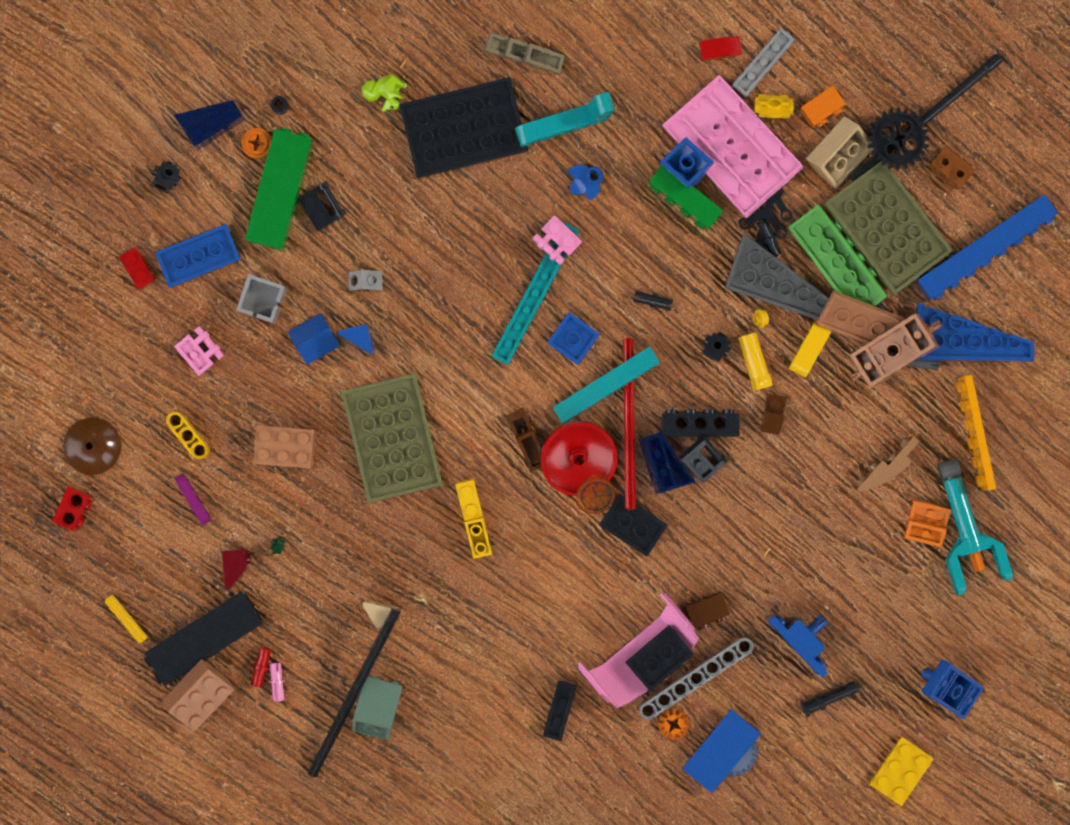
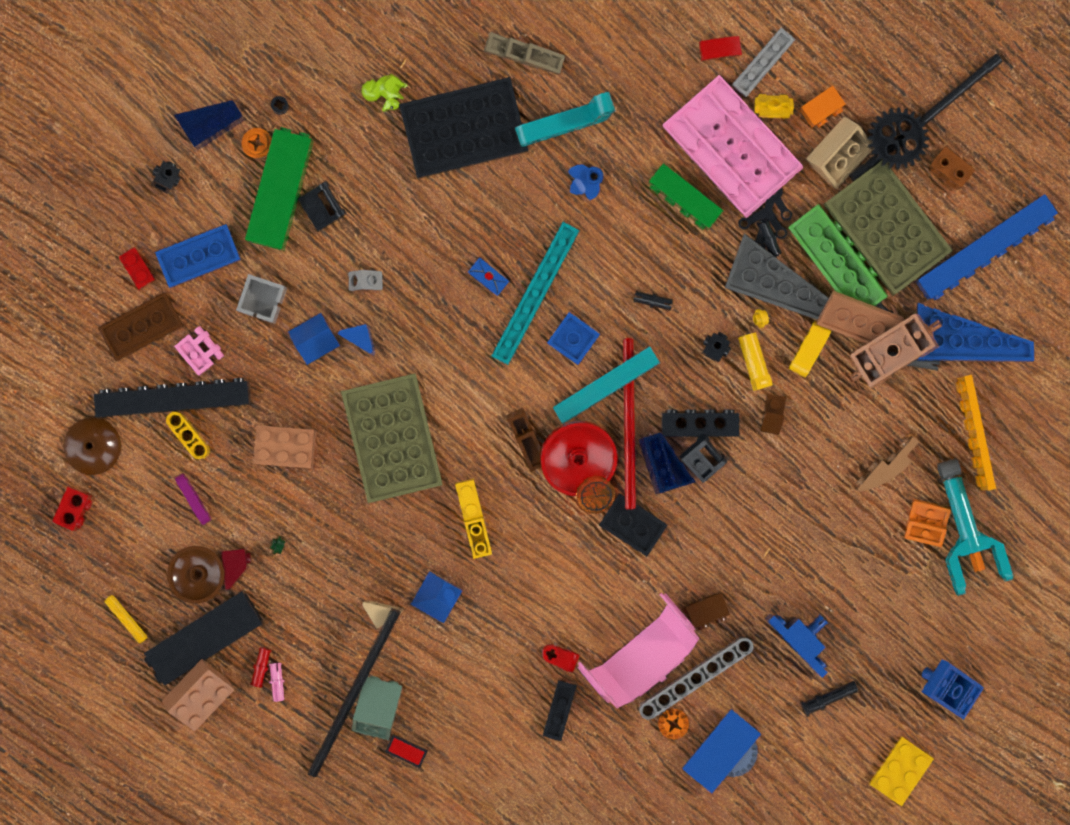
bright pink plate [532,215,582,265] -> none
black plate [625,625,694,692] -> none
blue slope [660,137,714,188] -> none
none -> black brick [94,378,251,418]
none -> reddish brown tile [98,292,184,362]
none -> reddish brown dish [167,546,225,604]
none -> red tile [385,734,428,768]
none -> blue slope [411,571,463,623]
none -> blue tile [468,257,509,297]
none -> red piece [542,644,580,673]

